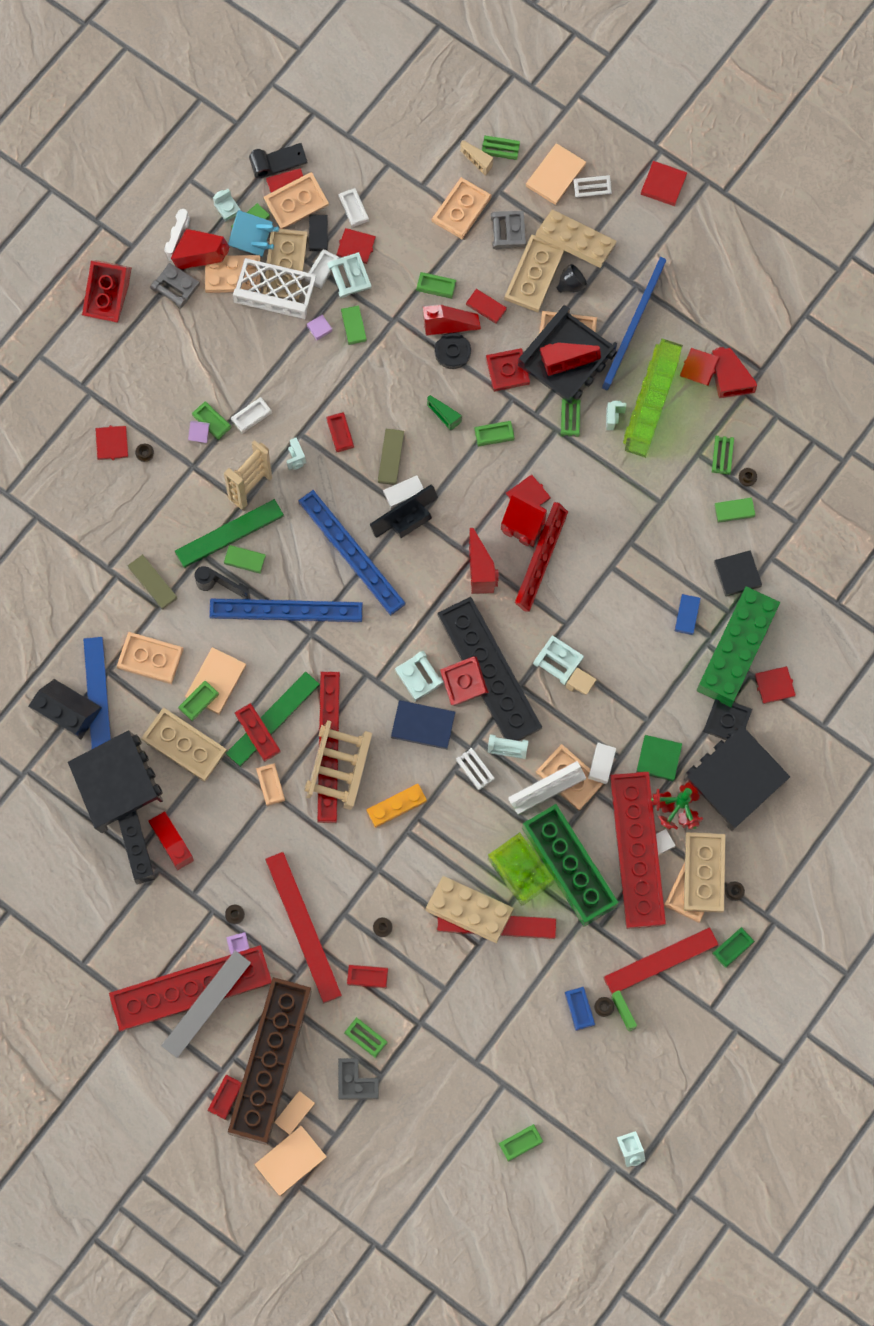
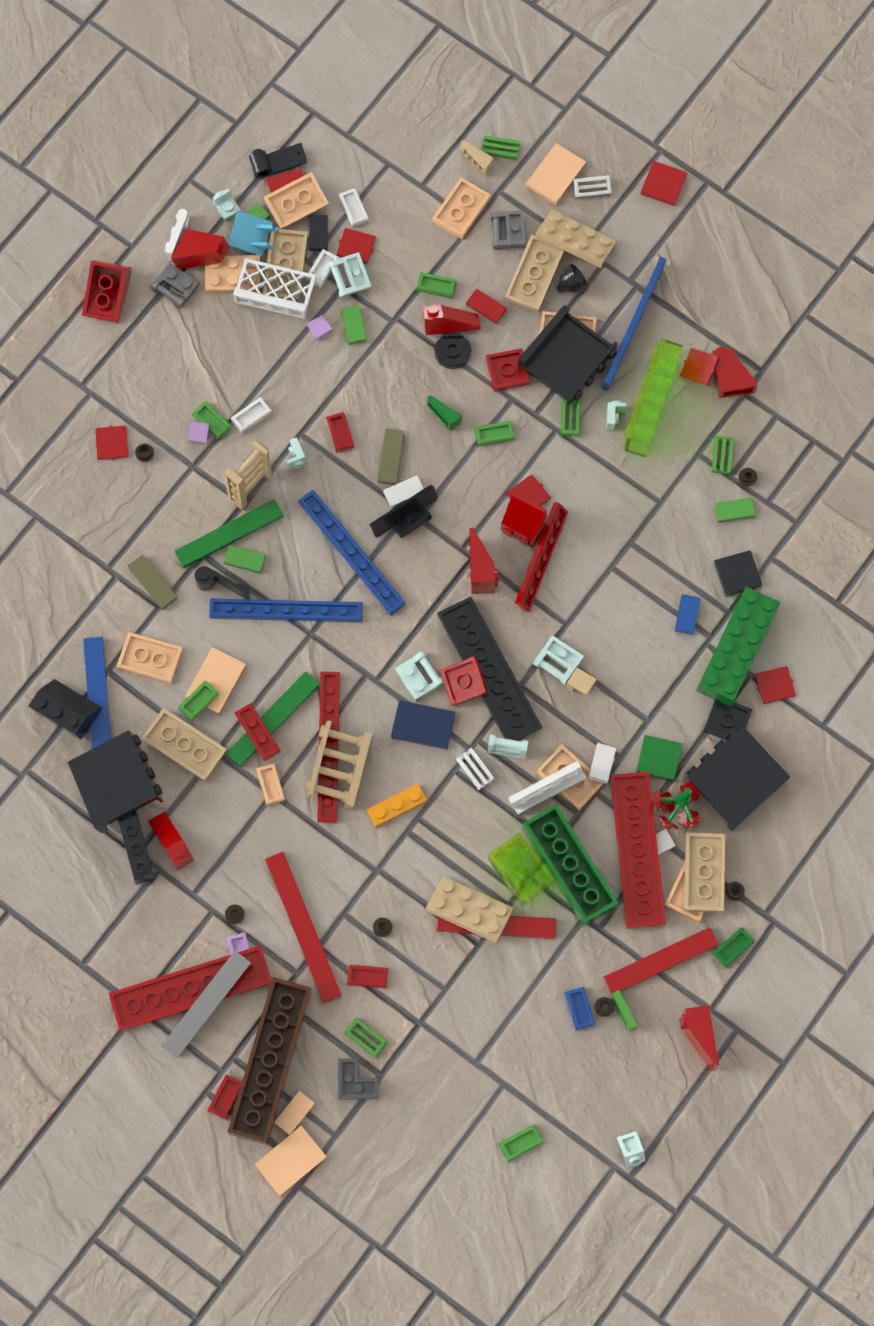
red slope [540,343,601,376] -> none
none -> red slope [679,1005,719,1071]

